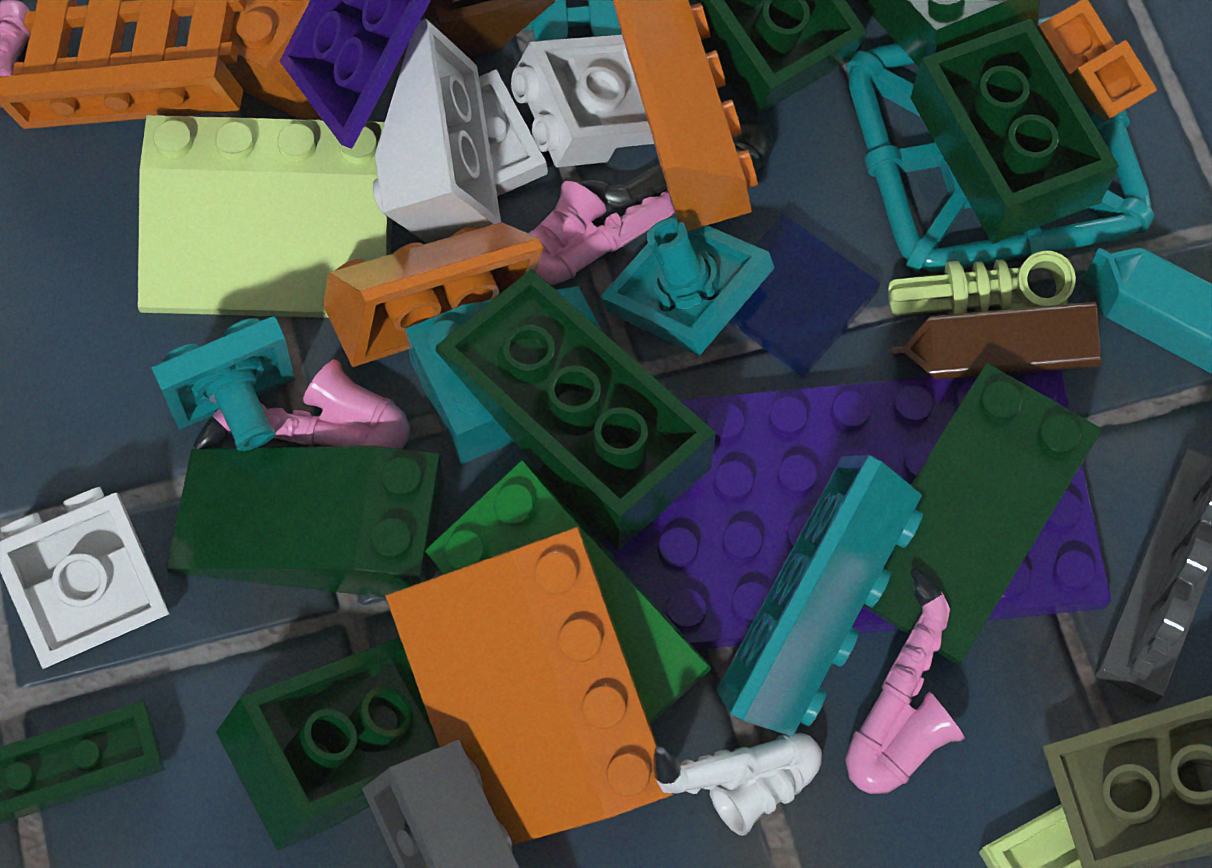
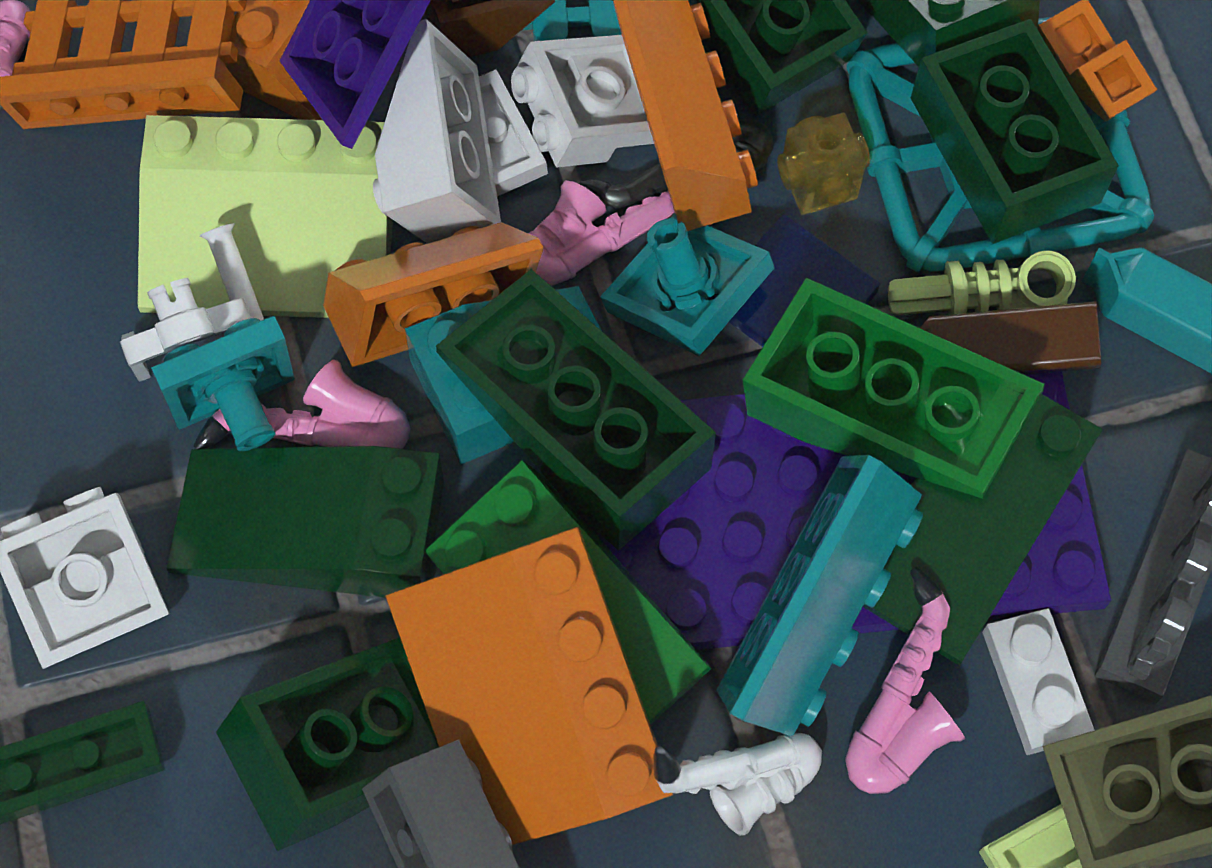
none -> white piece [120,223,264,382]
none -> green slope [743,278,1044,499]
none -> clear yellow brick [777,112,870,215]
none -> white plate [982,608,1094,755]

